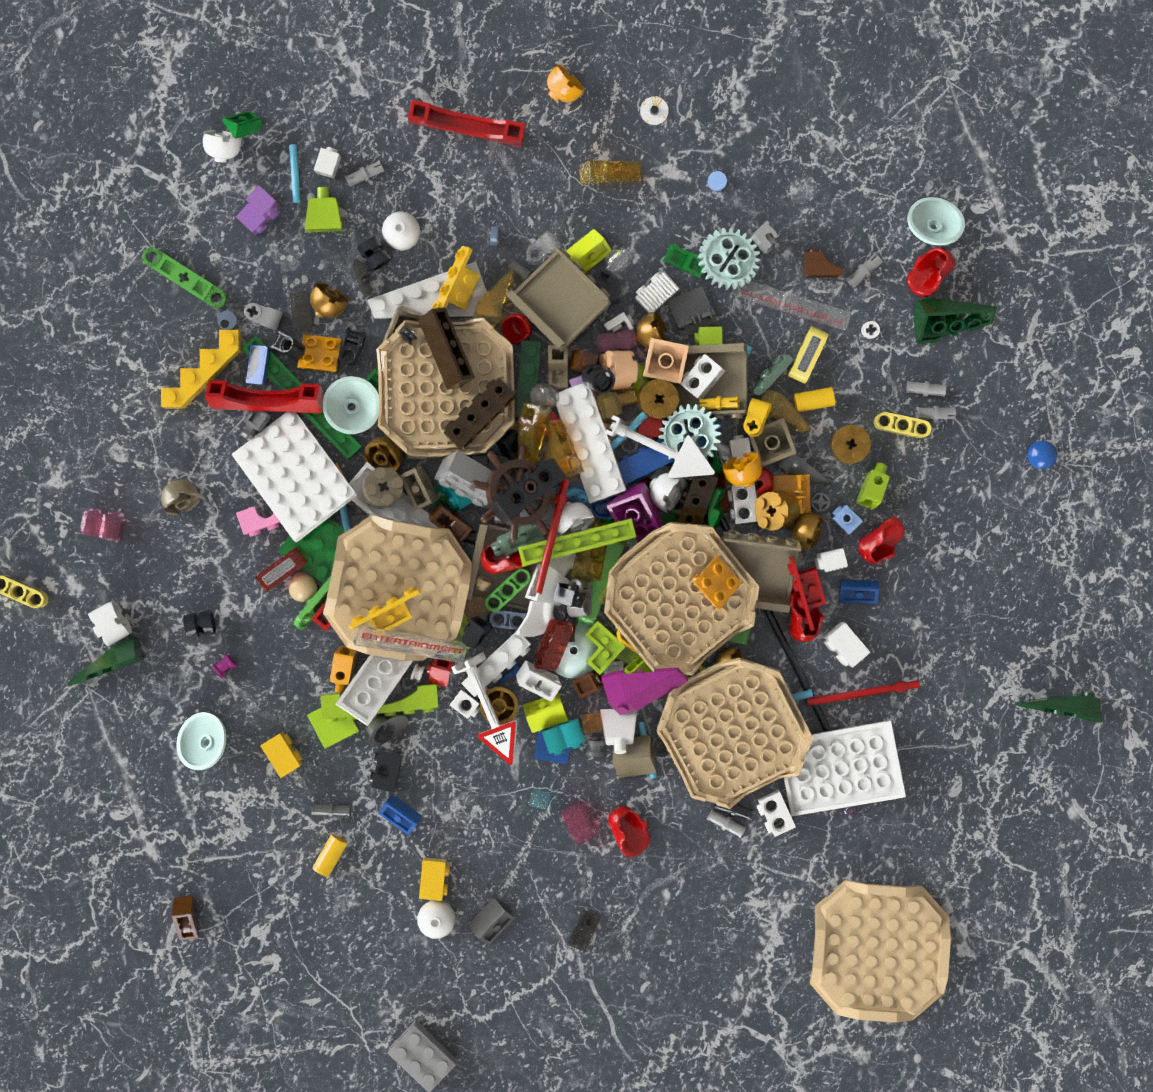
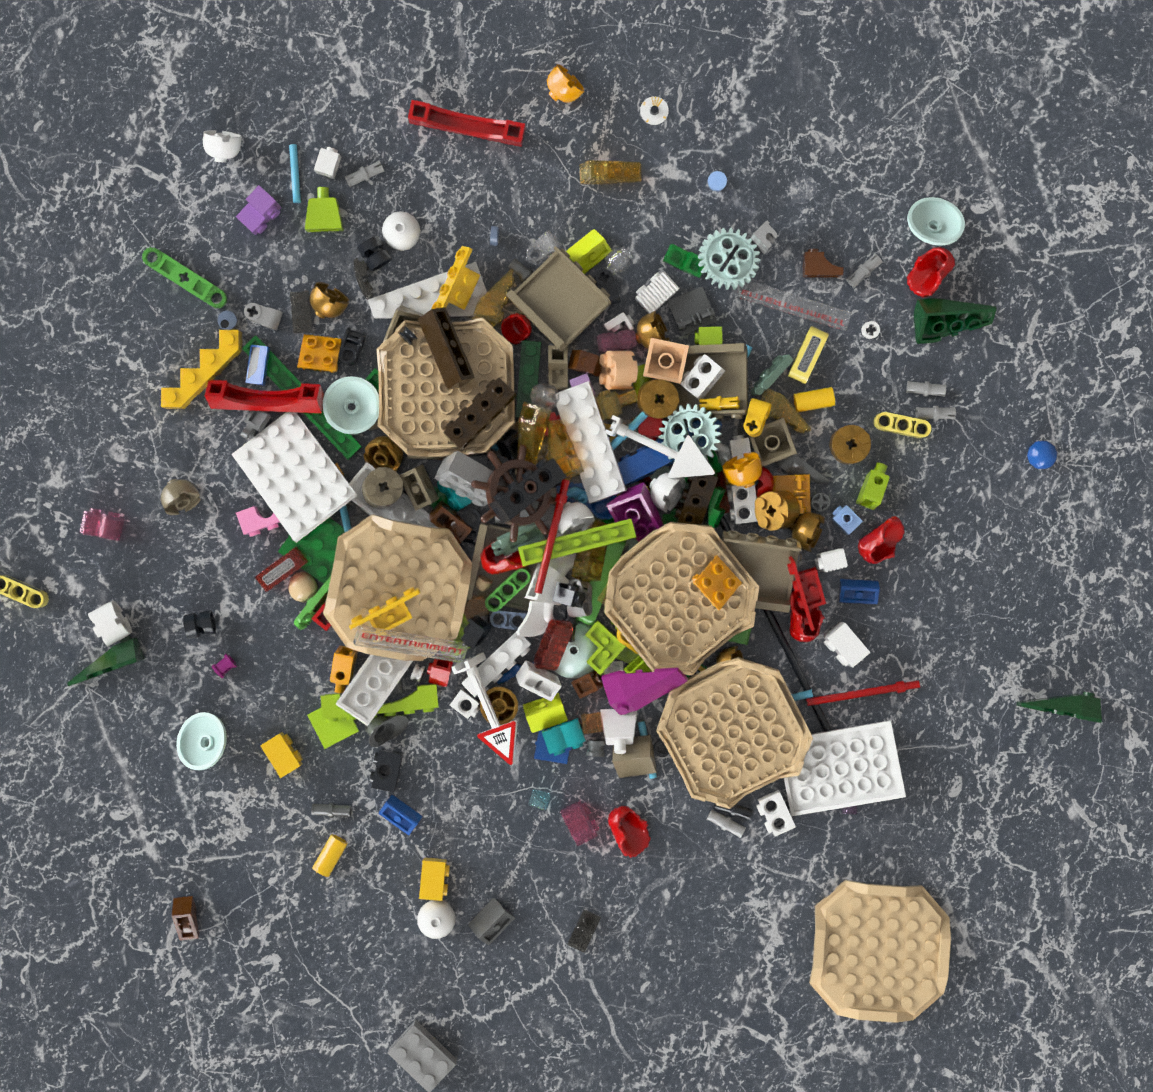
green slope [222,111,262,139] -> none
black piece [268,330,305,359] -> none
black wheel [581,364,615,394] -> none

